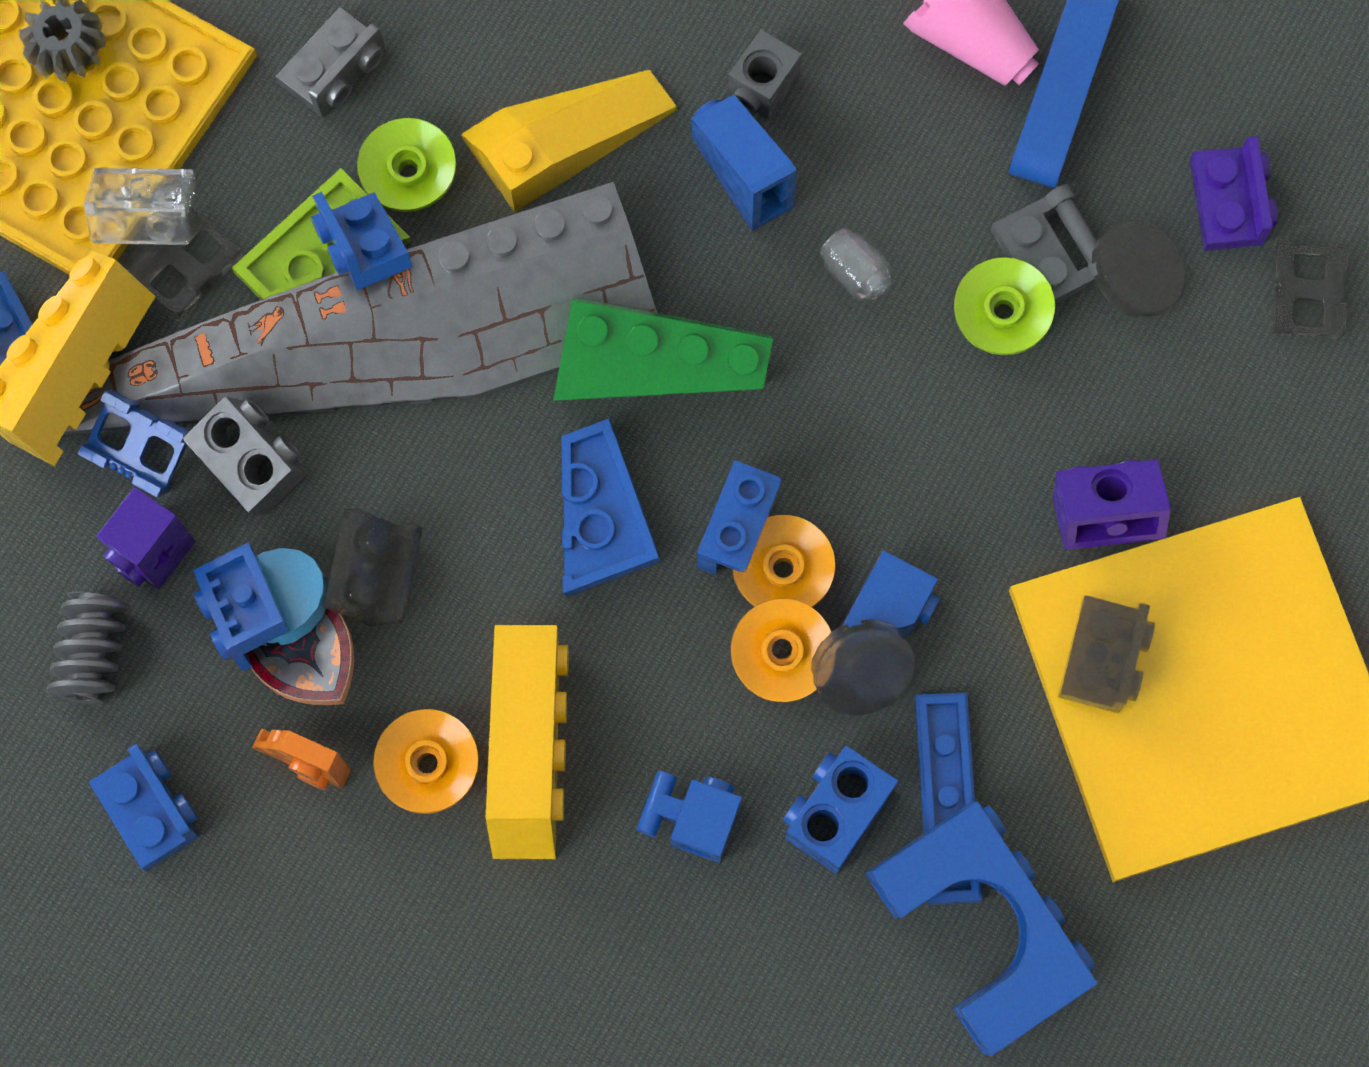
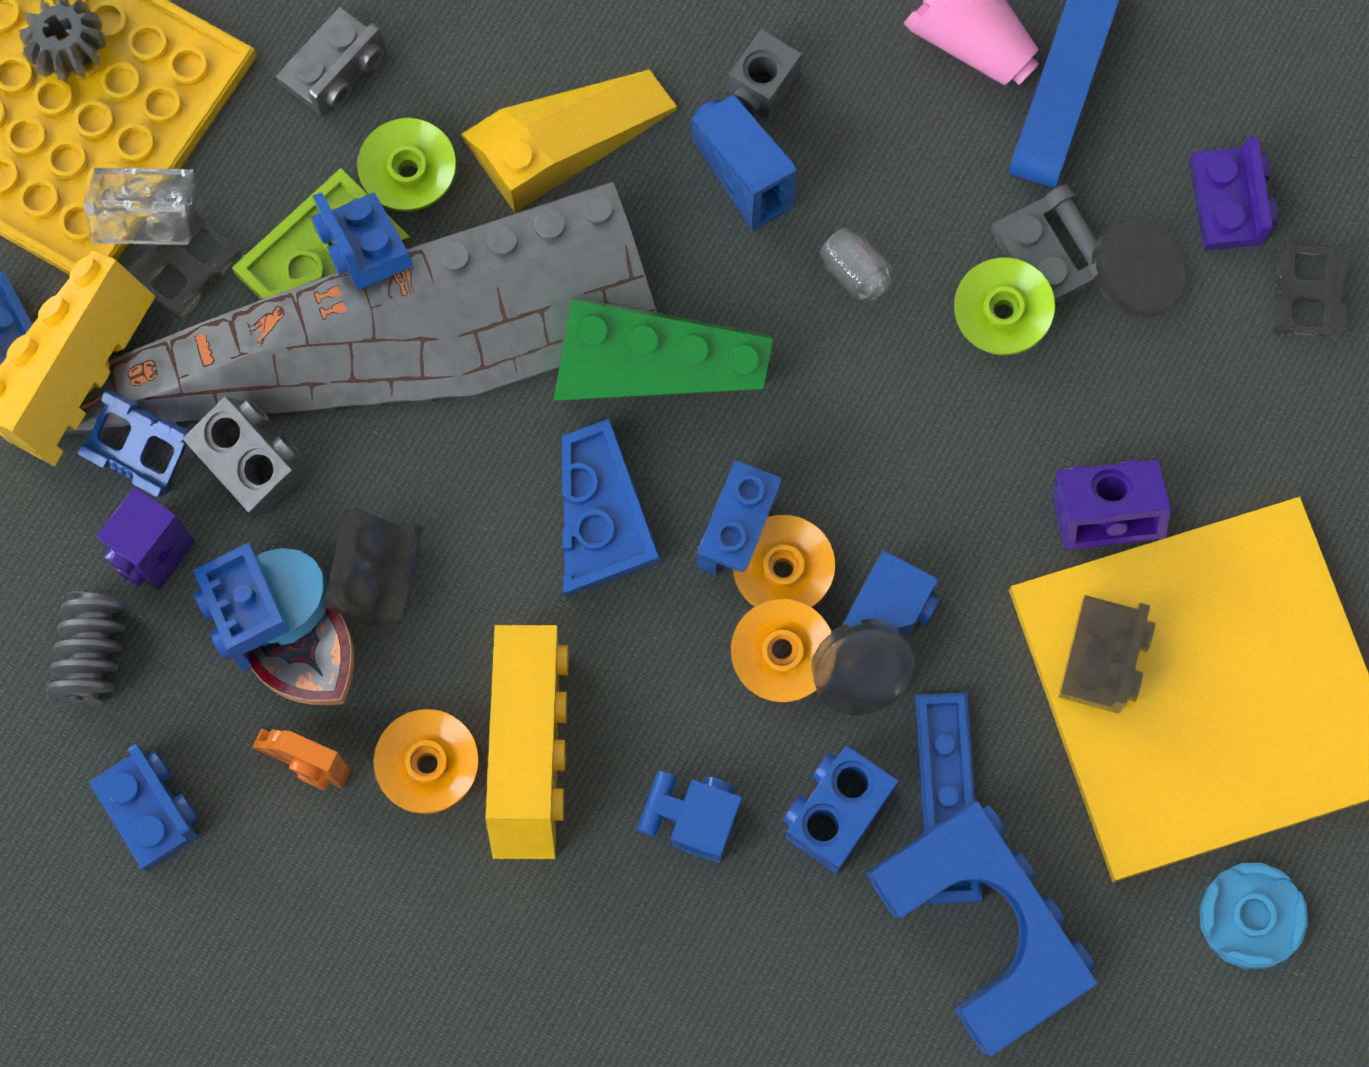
none -> dark azure tile [1199,863,1308,969]

